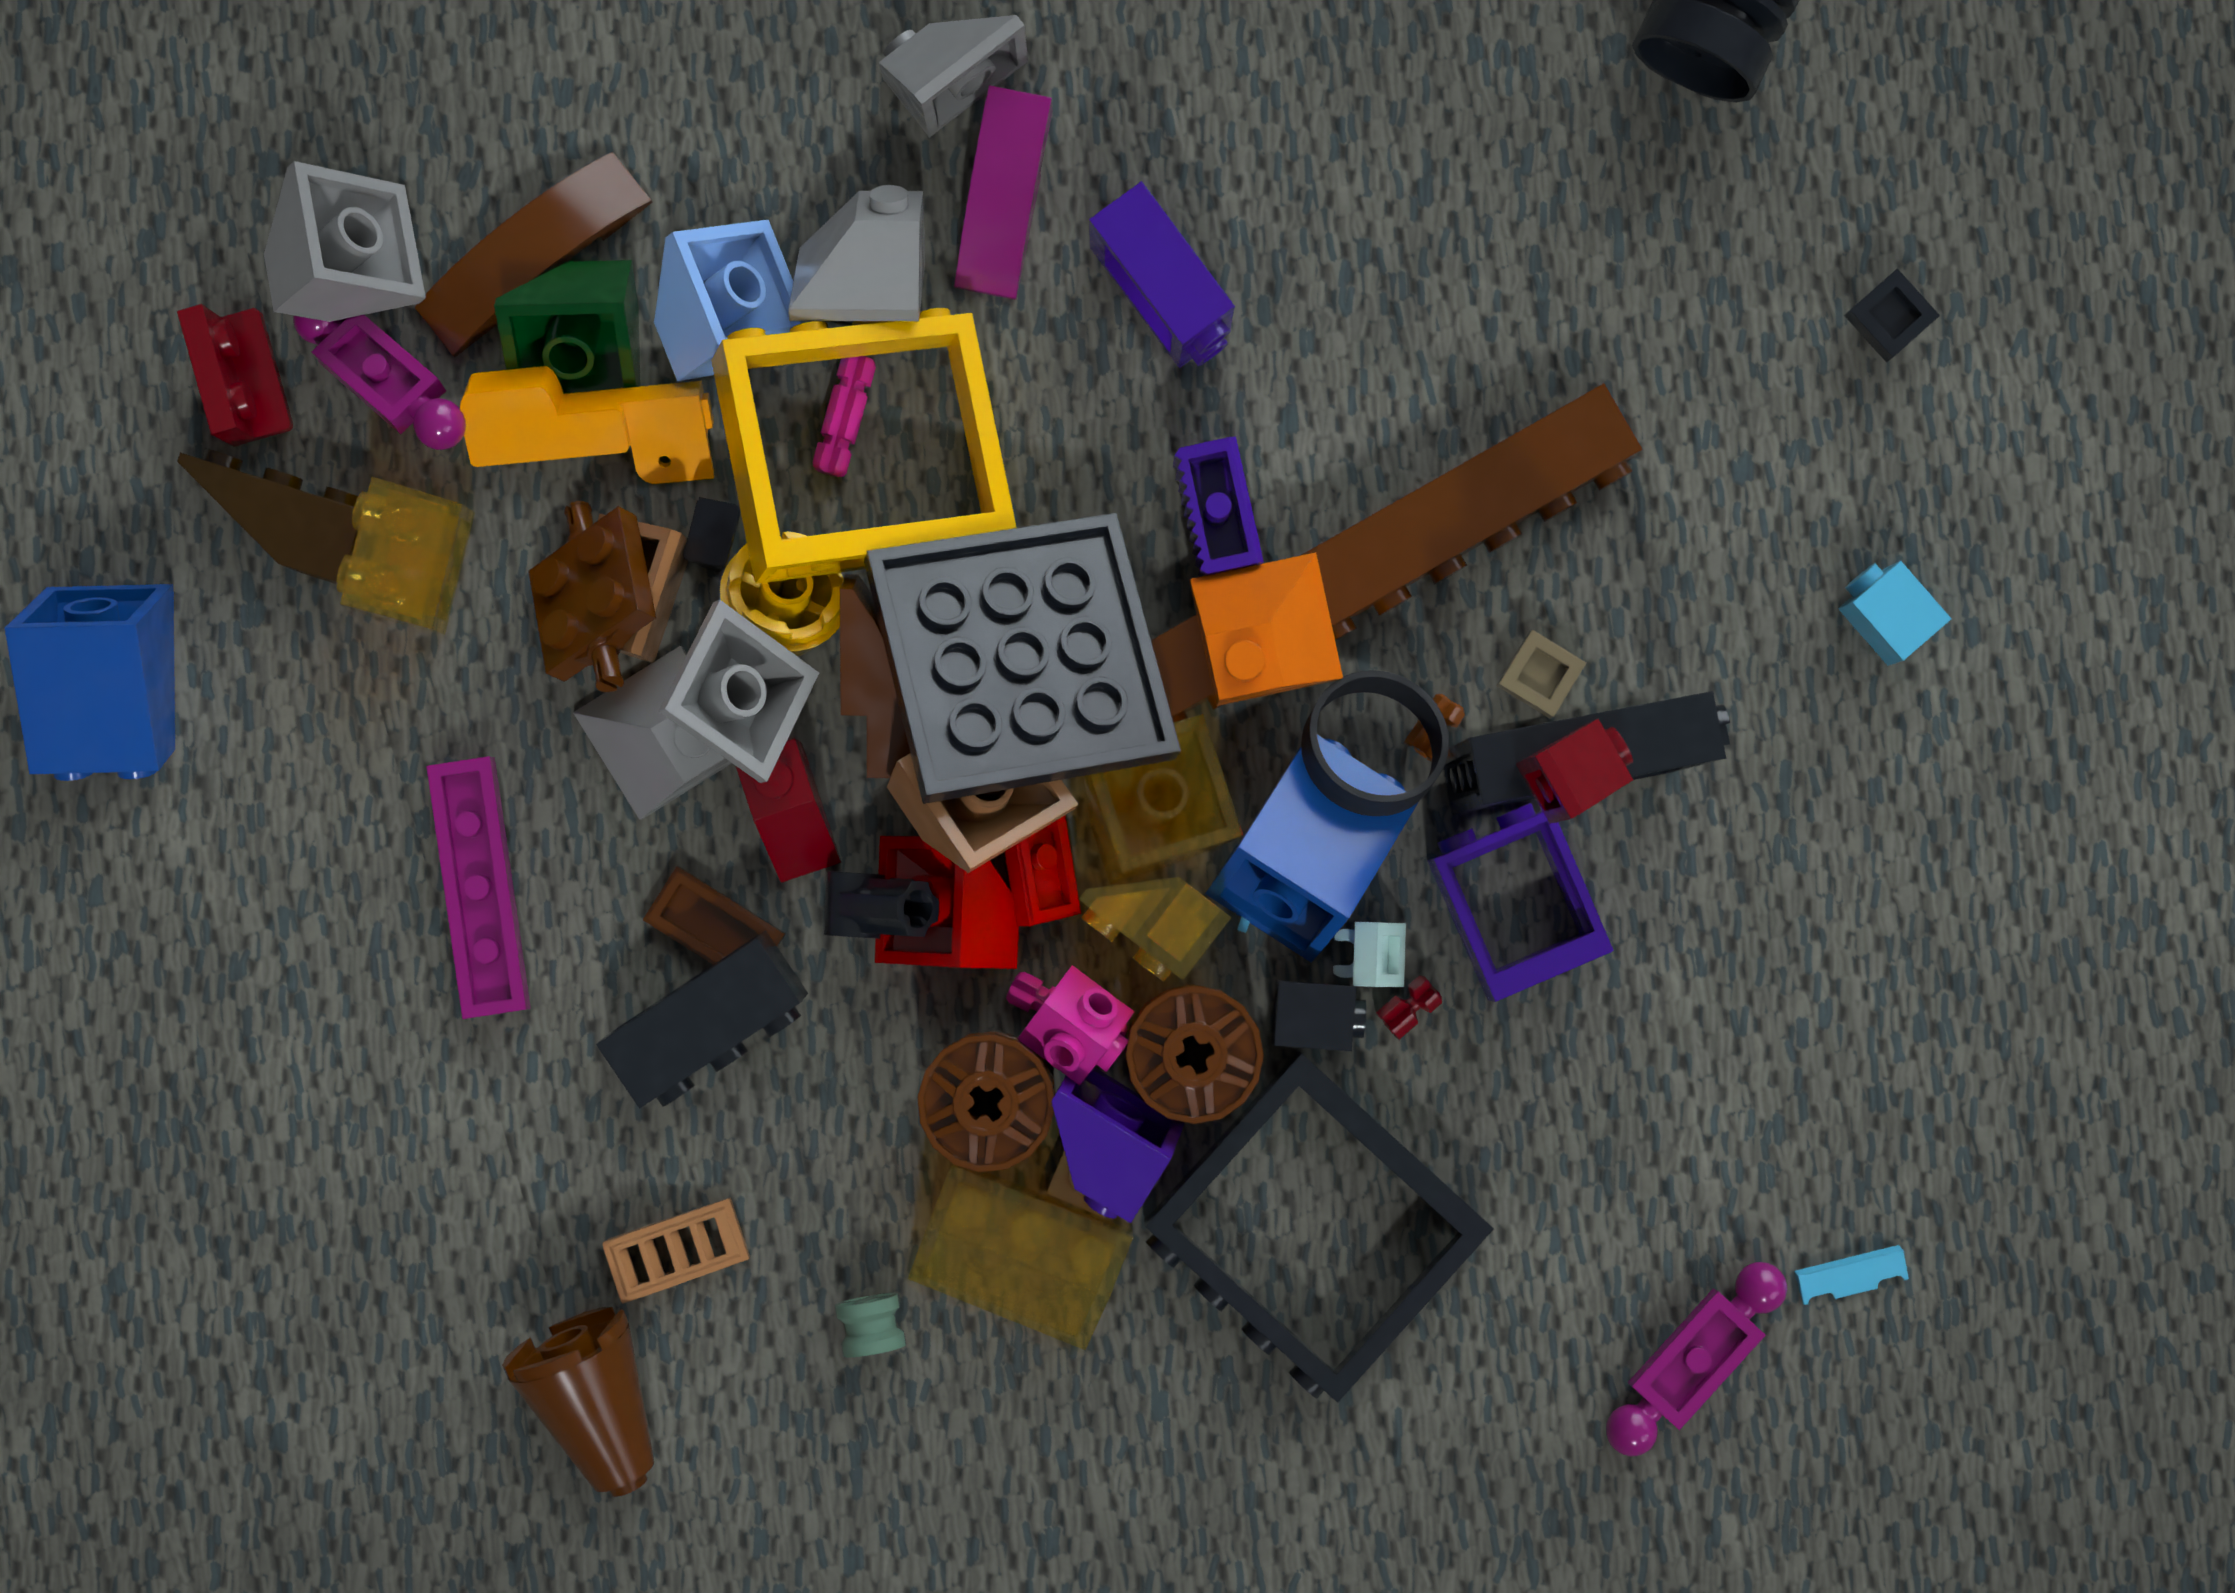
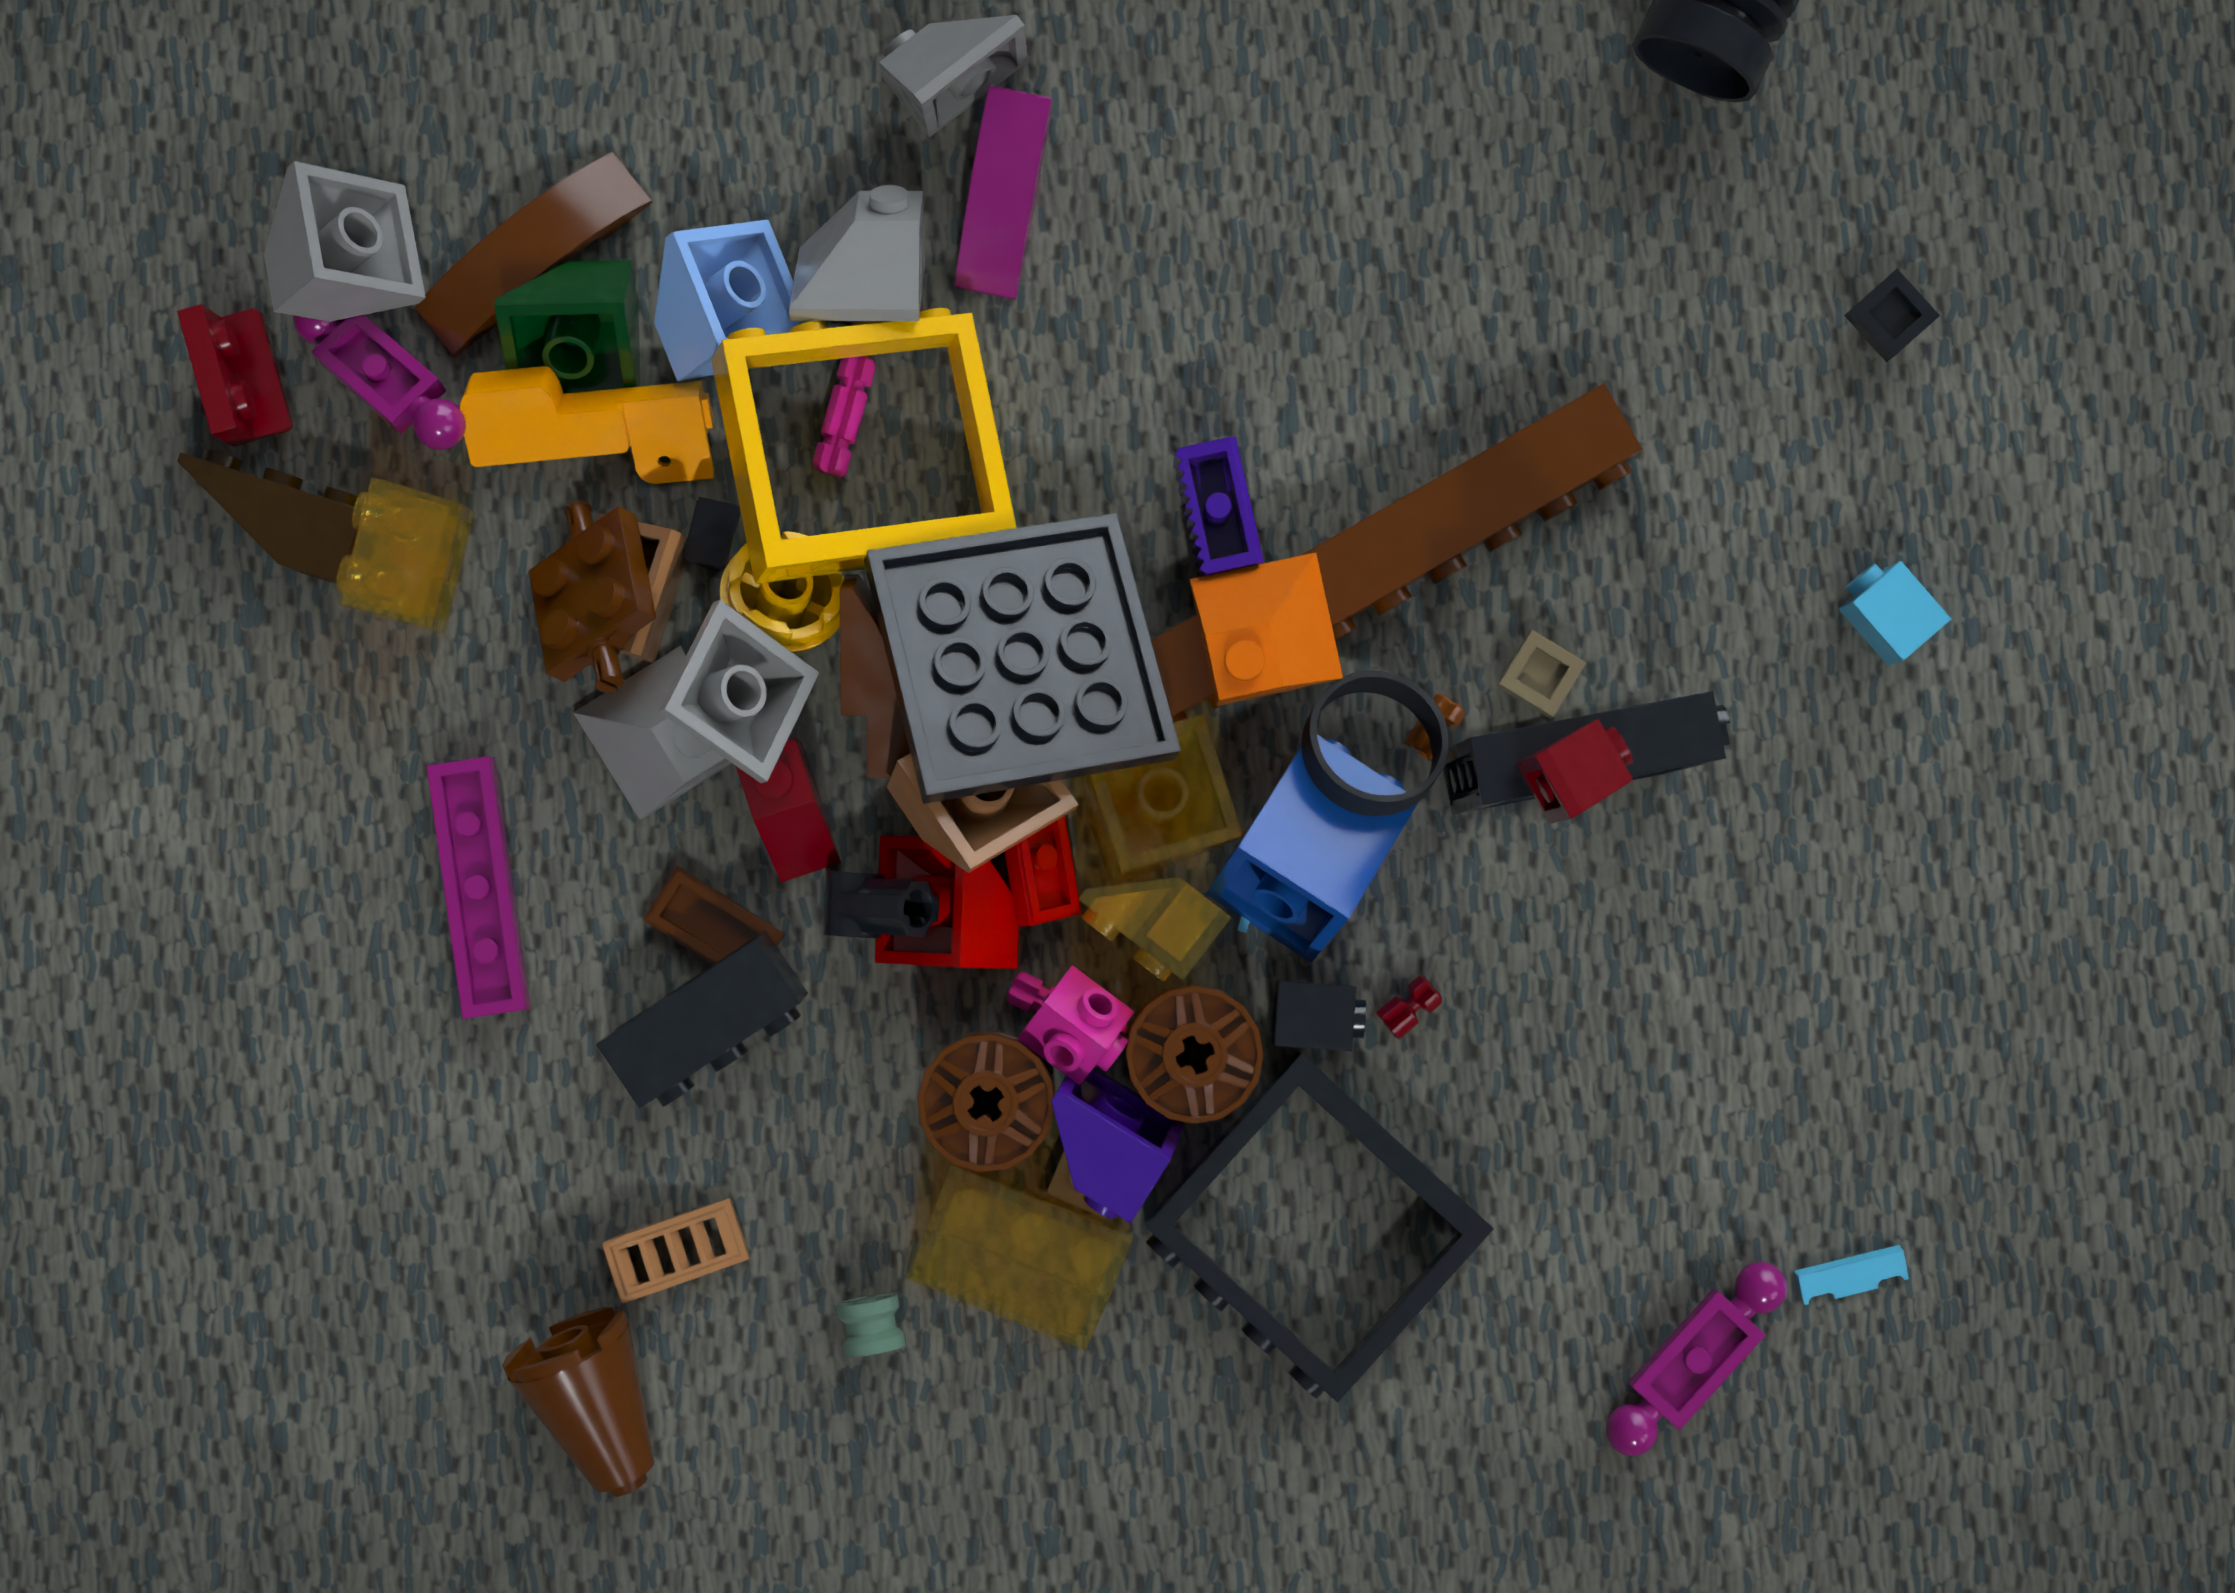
blue slope [5,584,175,781] -> none
dark purple window [1089,181,1235,368] -> none
light aqua tile [1333,922,1406,987] -> none
dark purple window [1427,803,1614,1002] -> none

